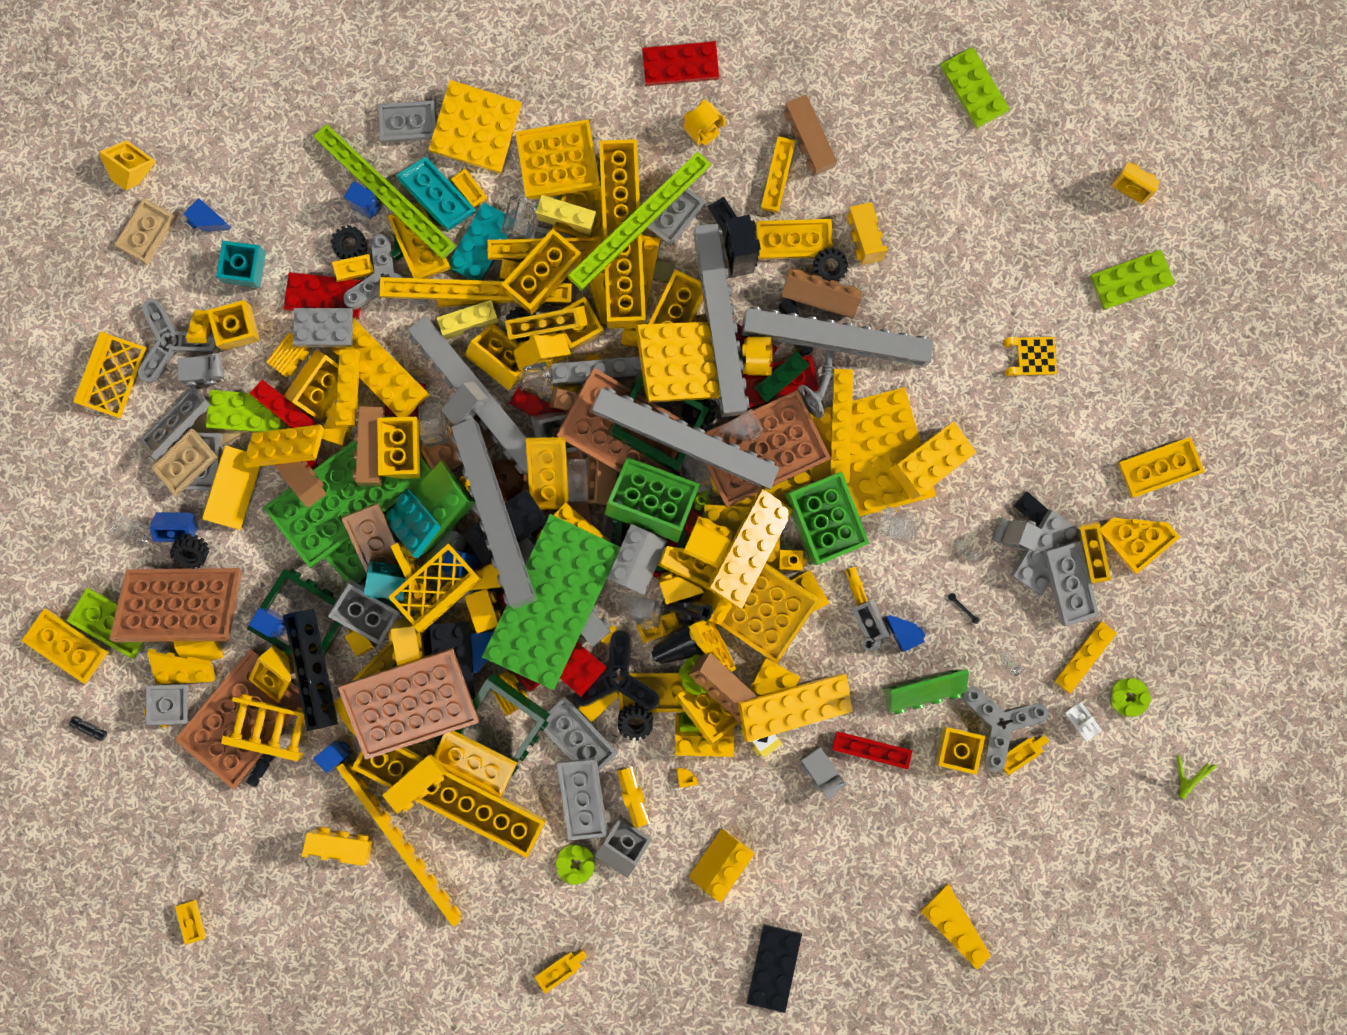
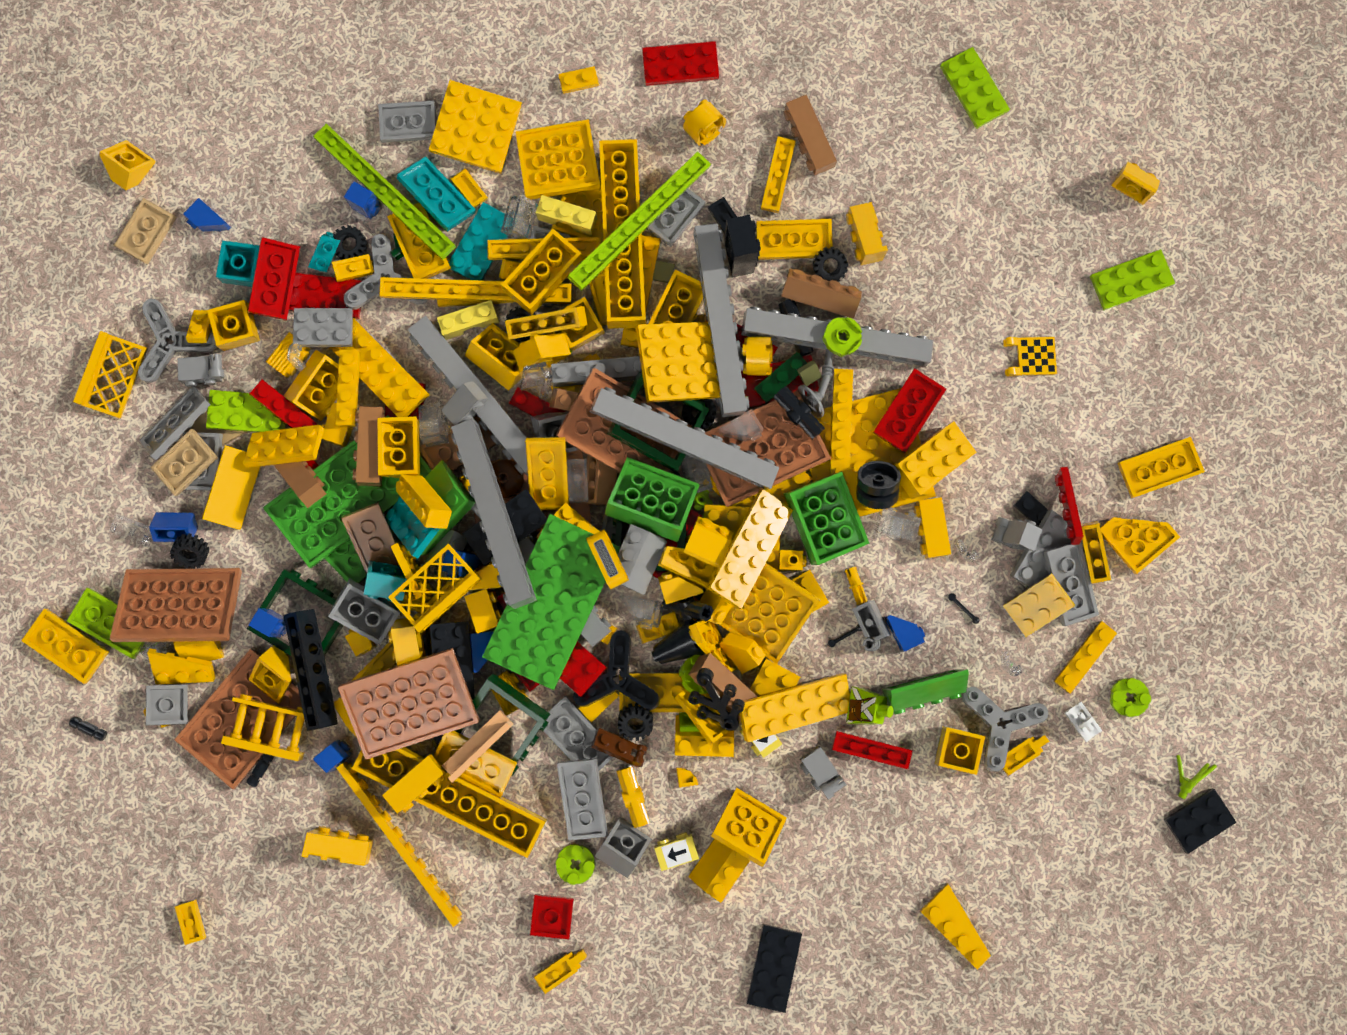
none -> red plate [247,237,300,321]
none -> clear arm [287,343,306,372]
none -> teal hinge [308,232,340,273]
none -> yellow brick [396,474,452,529]
none -> light nougat fence [442,710,514,782]
none -> red plate [530,894,574,940]
none -> yellow plate [558,66,599,94]
none -> yellow beam [586,530,629,589]
none -> reddish brown plate [591,728,648,767]
none -> brick [654,832,699,871]
none -> black plant [688,668,745,731]
none -> yellow plate [711,788,787,867]
none -> yellow slope [719,633,766,674]
none -> black piece [773,386,825,440]
none -> olive tile [797,360,822,386]
none -> lime plate [822,317,862,357]
none -> black hinge [828,624,862,647]
none -> torso [846,686,894,725]
none -> black wheel [856,461,901,509]
none -> red plate [873,368,947,453]
none -> yellow brick [914,497,951,559]
none -> yellow plate [1003,573,1075,637]
none -> red plate [1055,467,1084,545]
none -> black plate [1164,788,1237,854]

